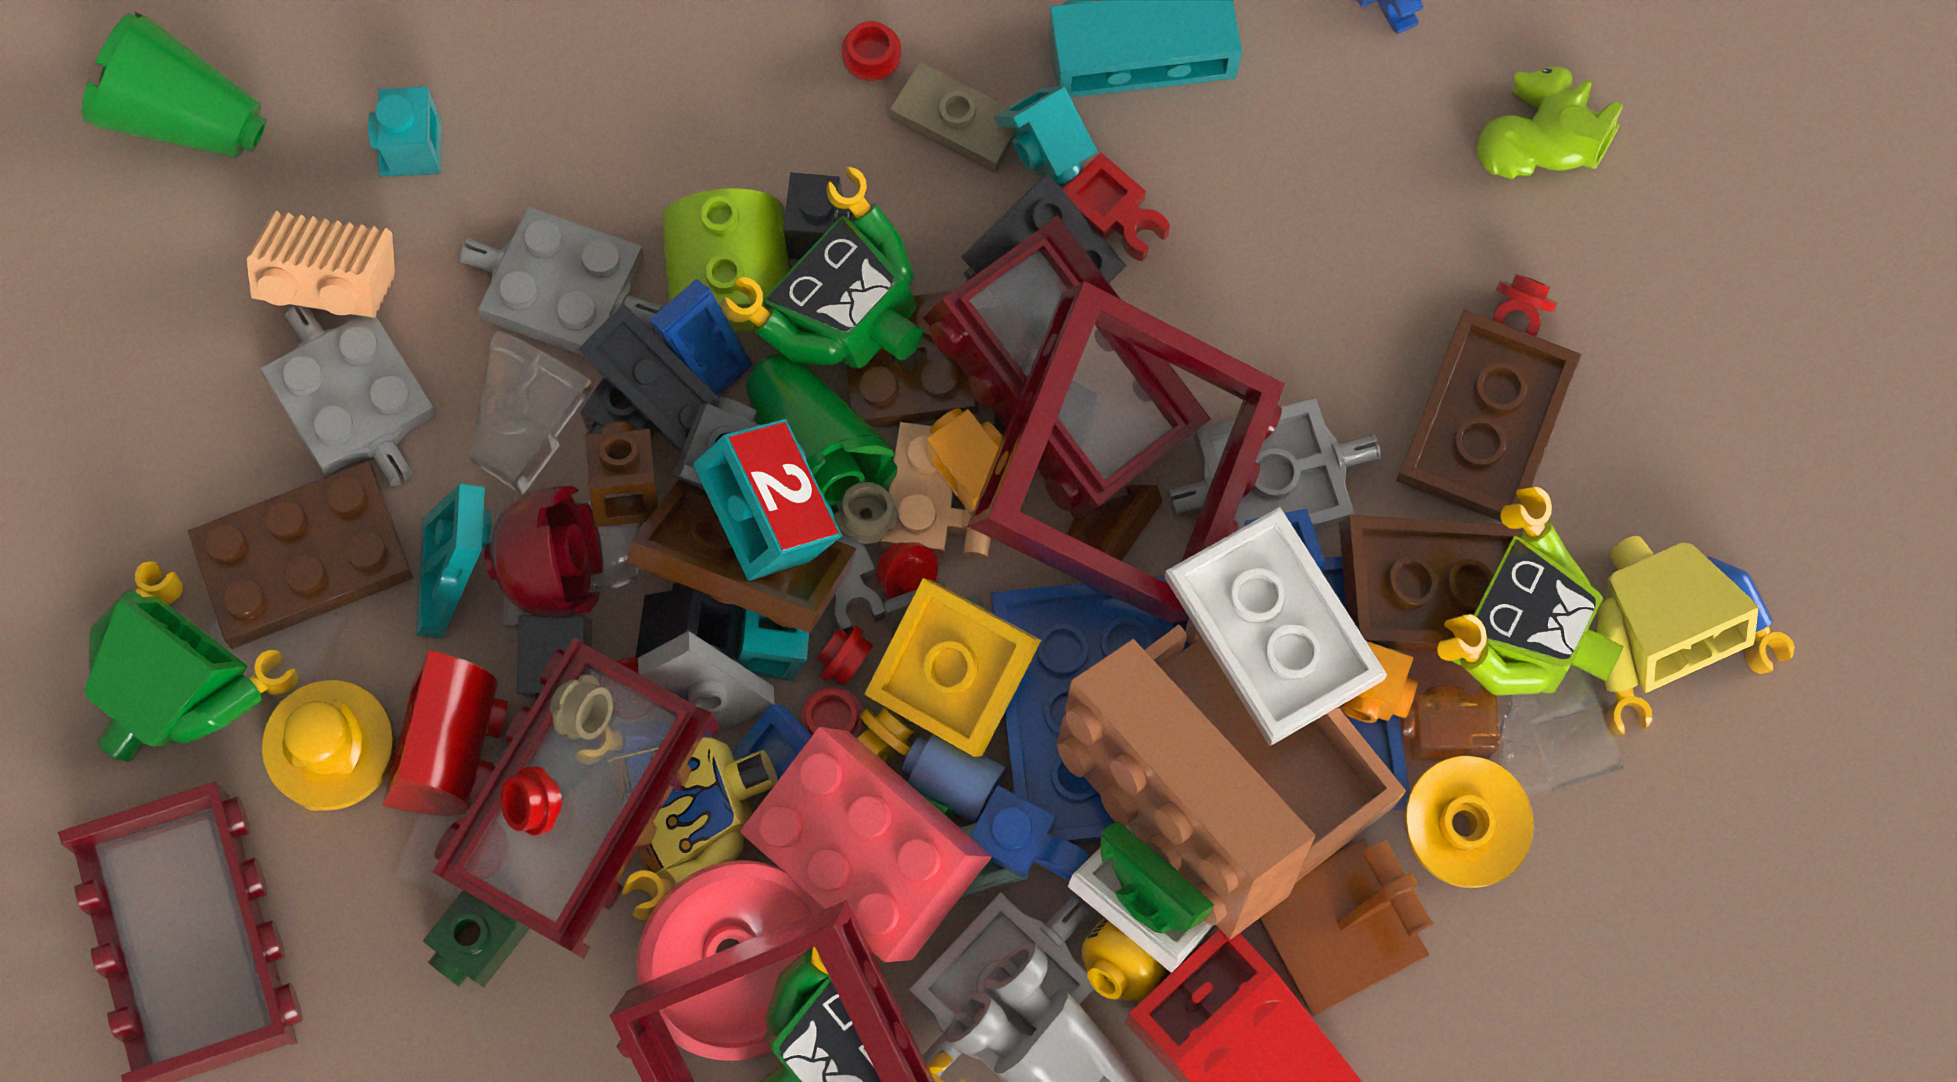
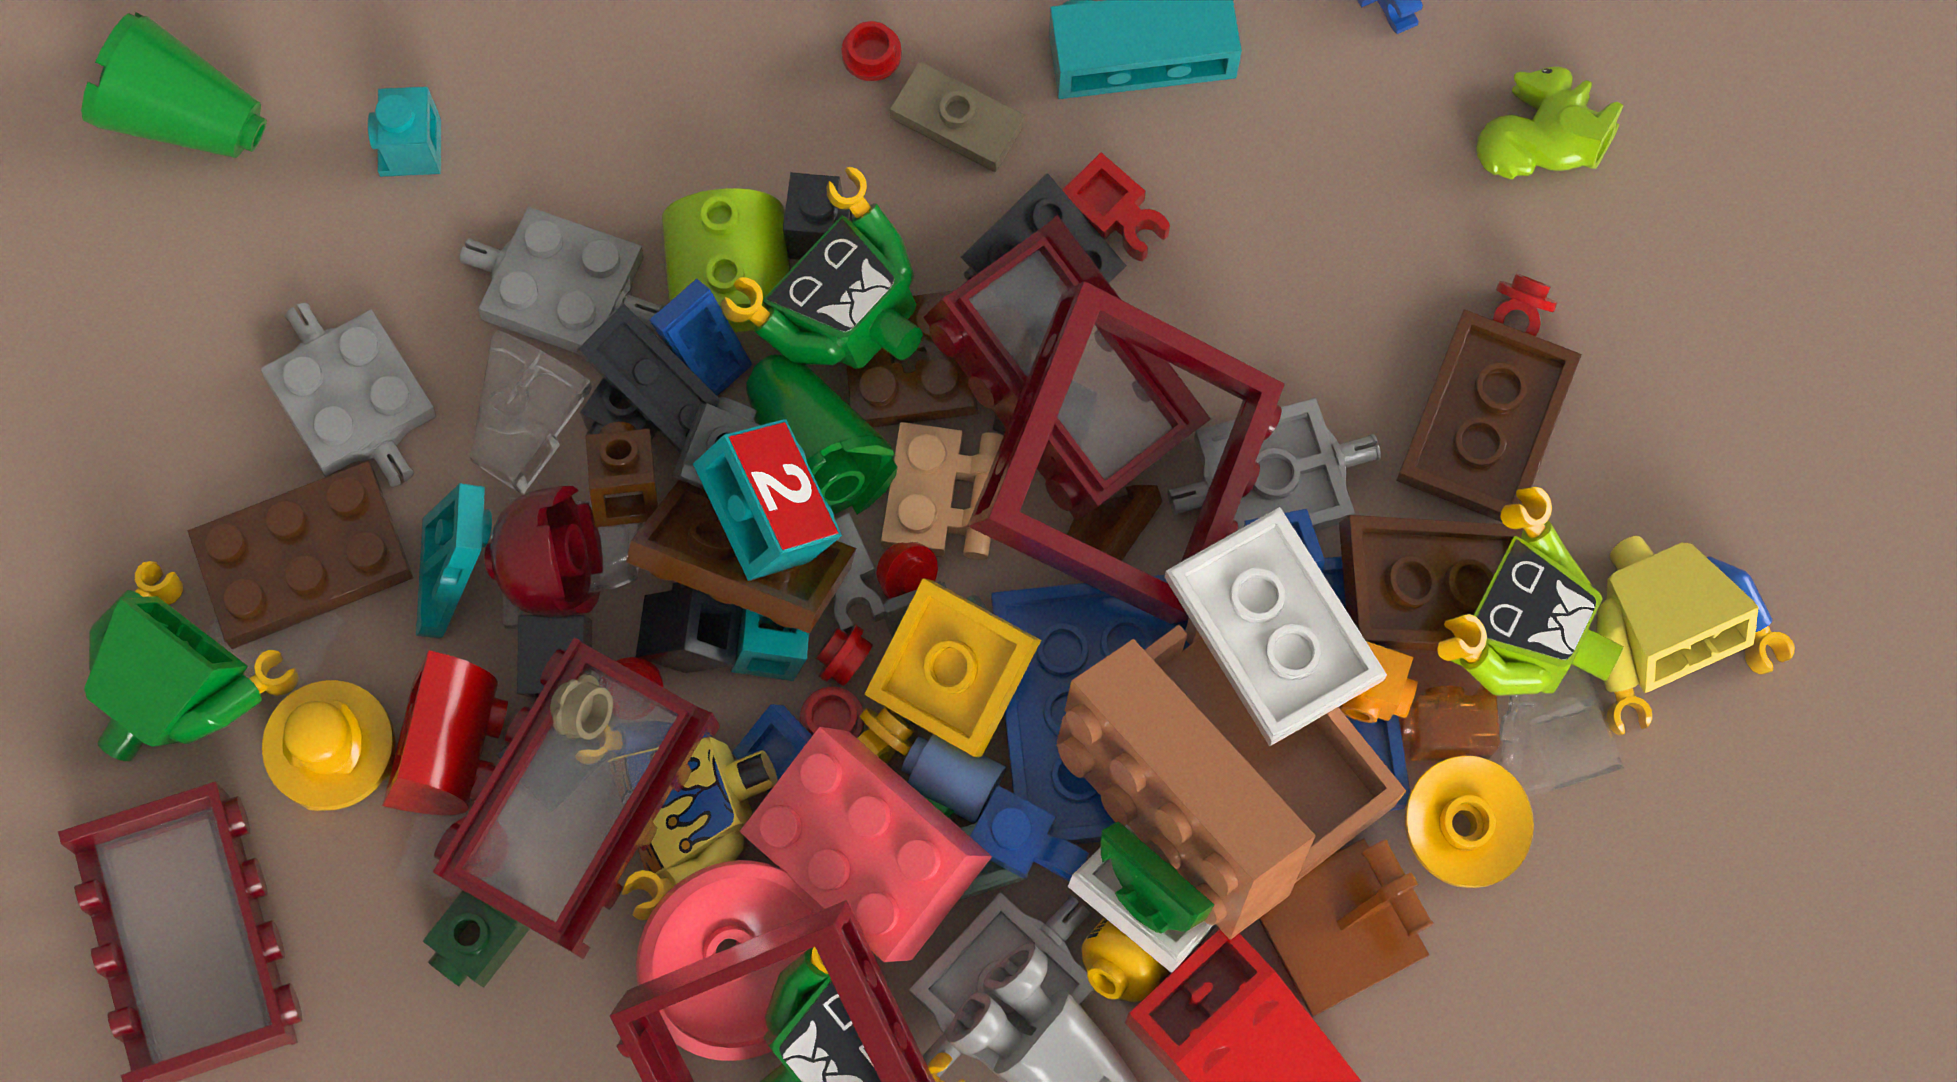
light nougat brick [246,210,395,318] -> none
red plate [501,766,562,836] -> none
light grey plate [638,631,775,730] -> none
dark tan plate [835,482,898,544] -> none
light orange brick [927,408,1003,515] -> none
teal brick [994,86,1098,185] -> none

